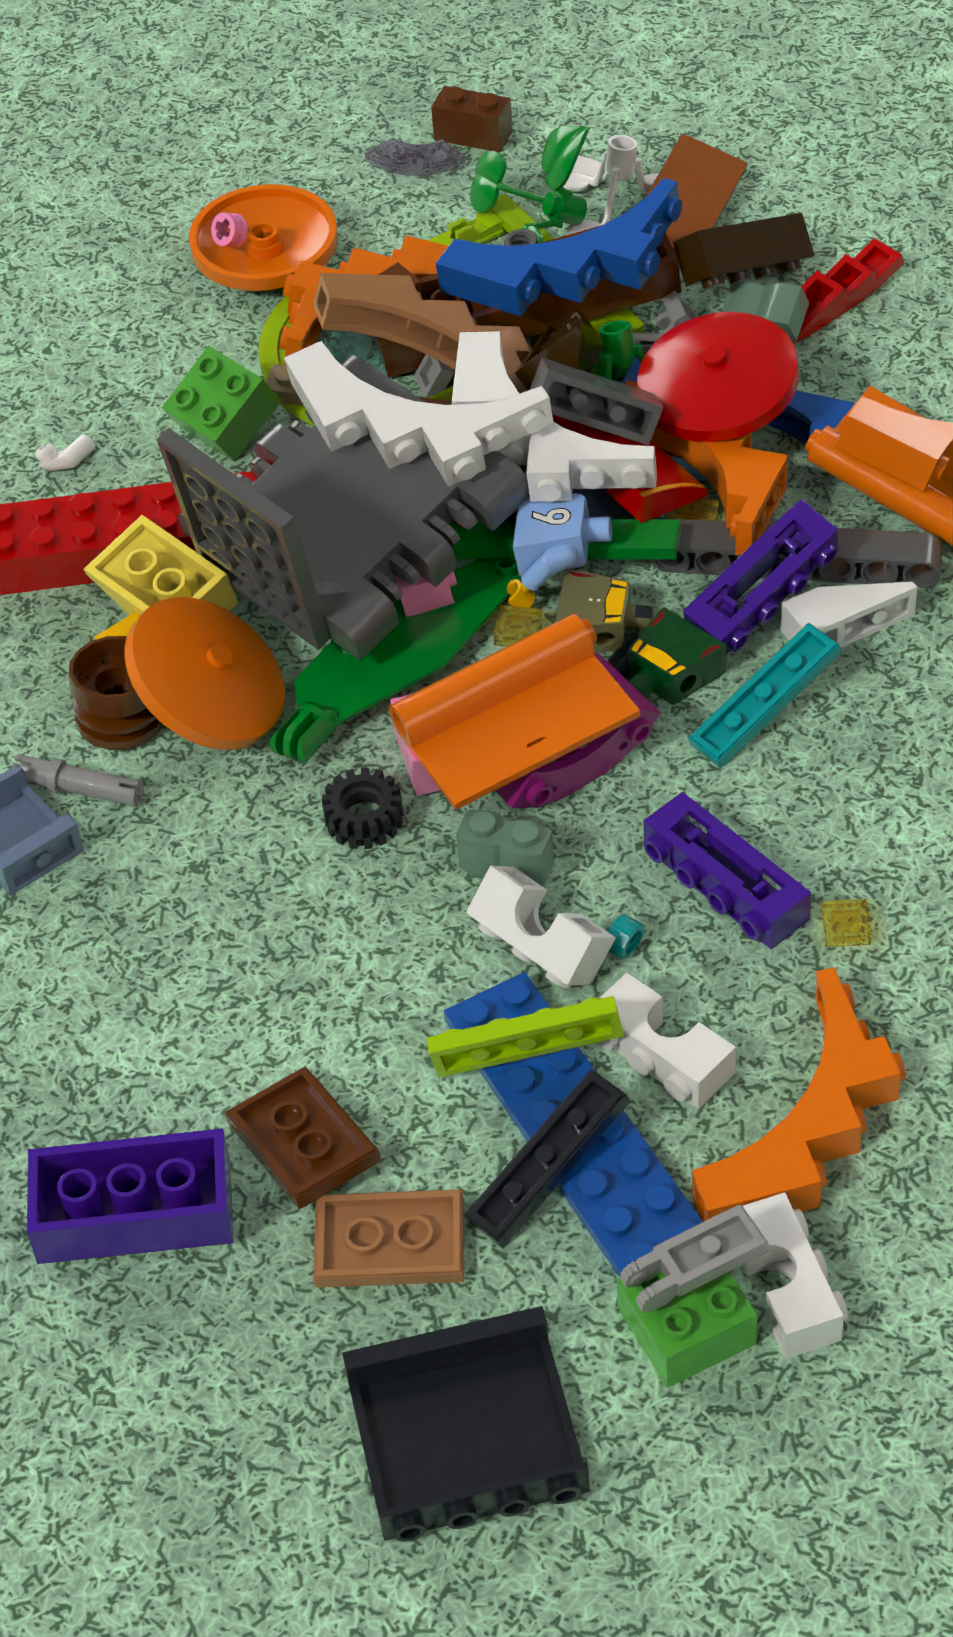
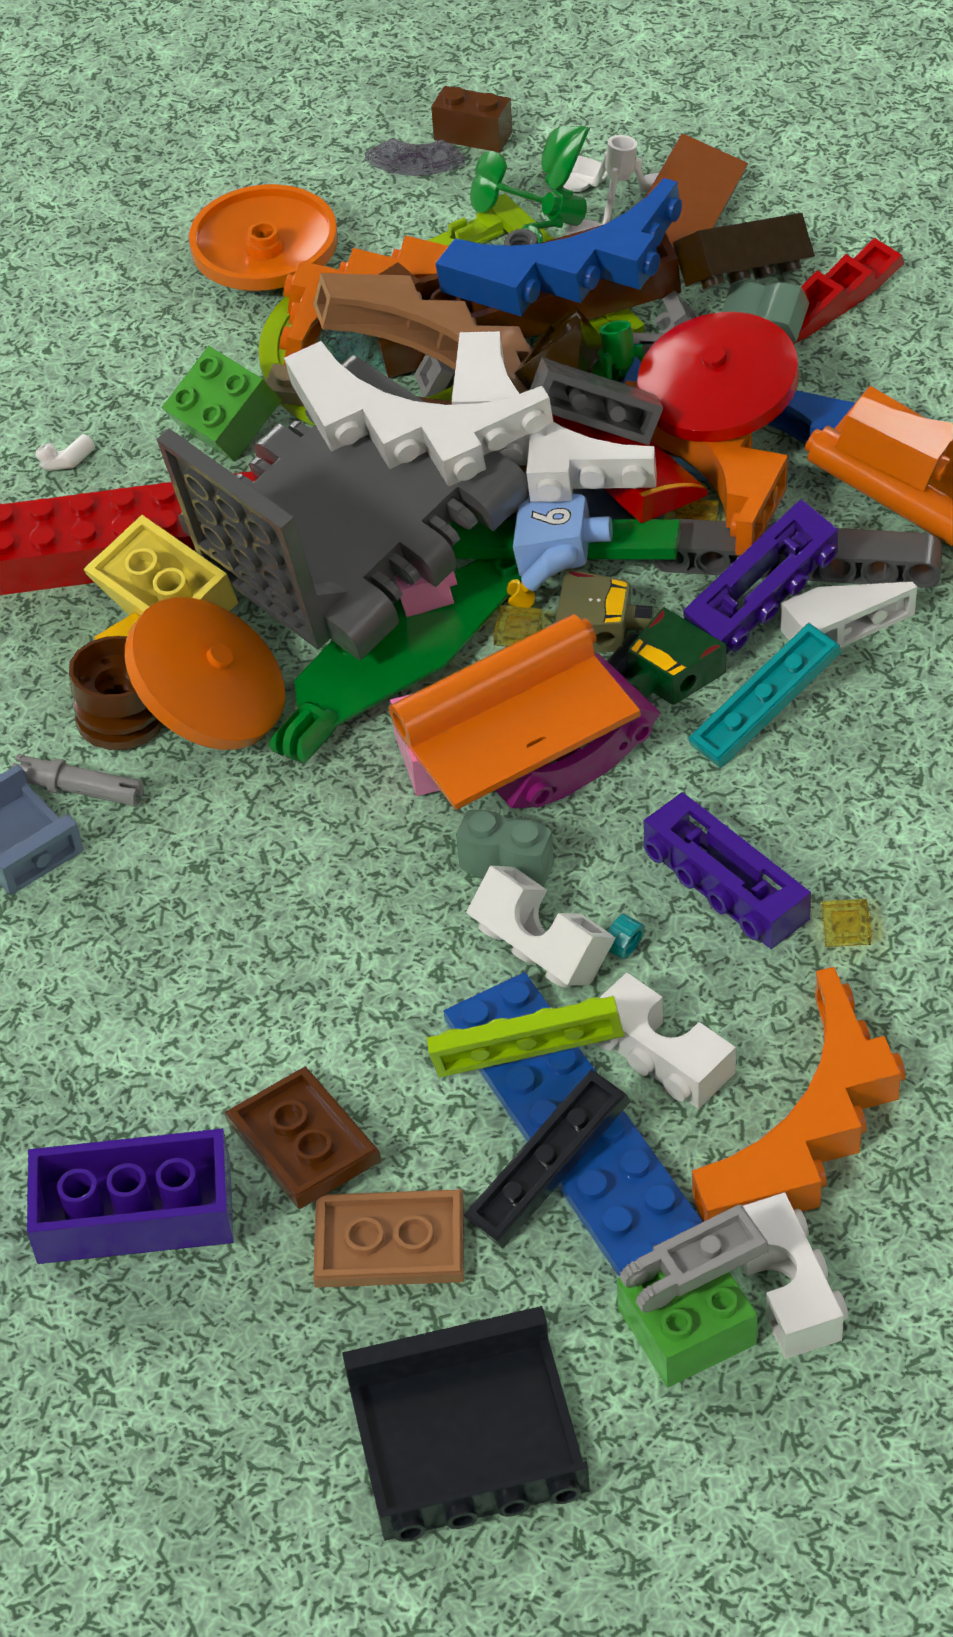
bright pink bush [211,212,248,247] -> none
black tyre [322,768,404,849] -> none

